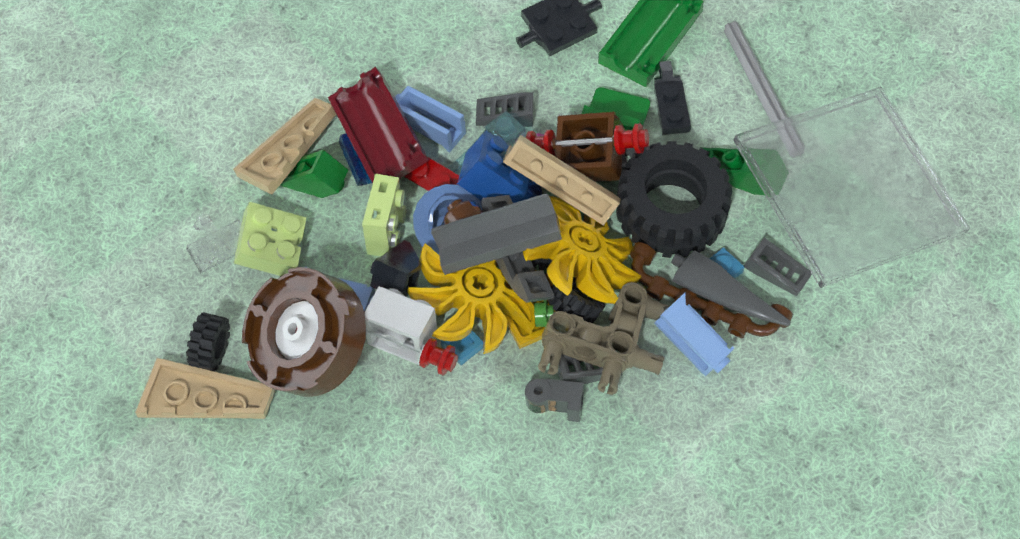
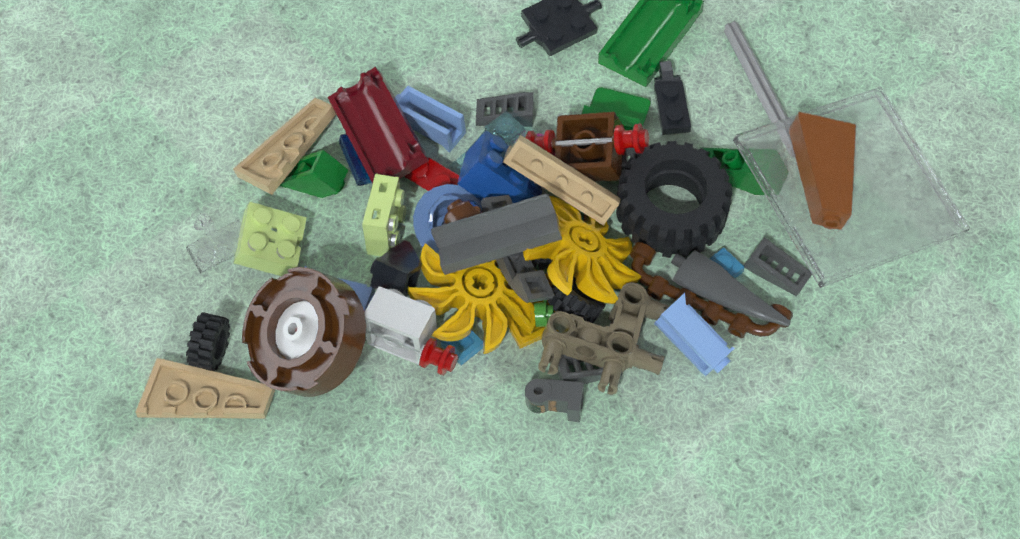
none -> dark orange slope [789,112,856,230]

